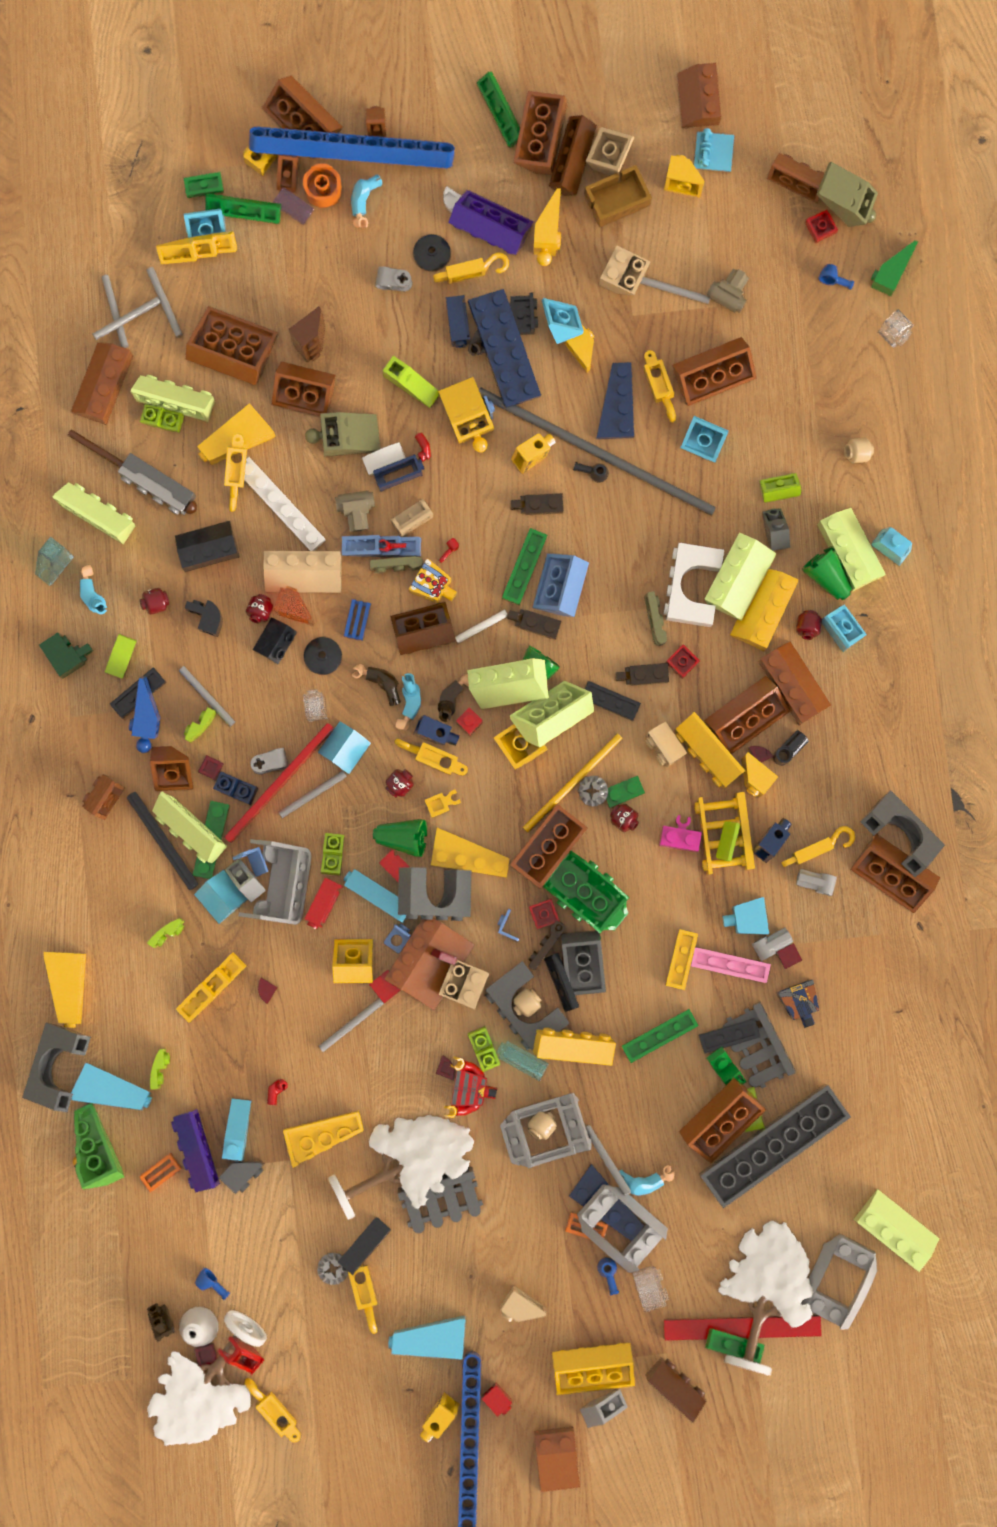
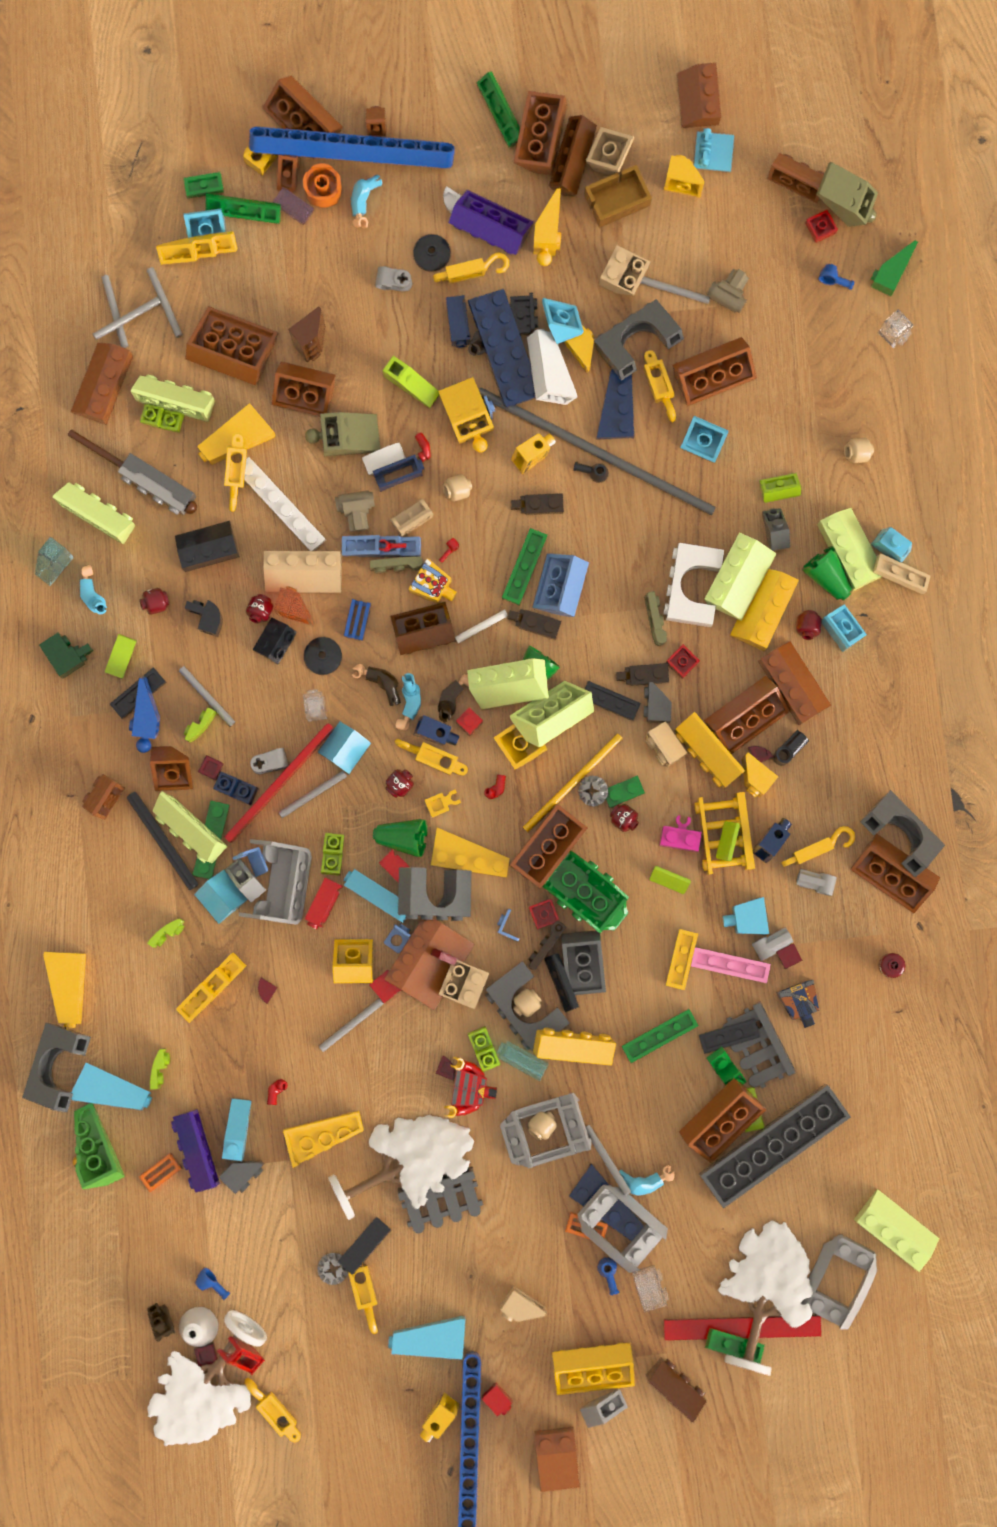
none -> tan head [443,474,472,502]
none -> red arm [484,775,506,799]
none -> white slope [527,329,577,405]
none -> dark grey arch [594,299,684,381]
none -> dark grey slope [643,682,672,723]
none -> lime slope [649,866,691,894]
none -> tan plate [873,553,931,594]
none -> dark red head [878,953,906,978]

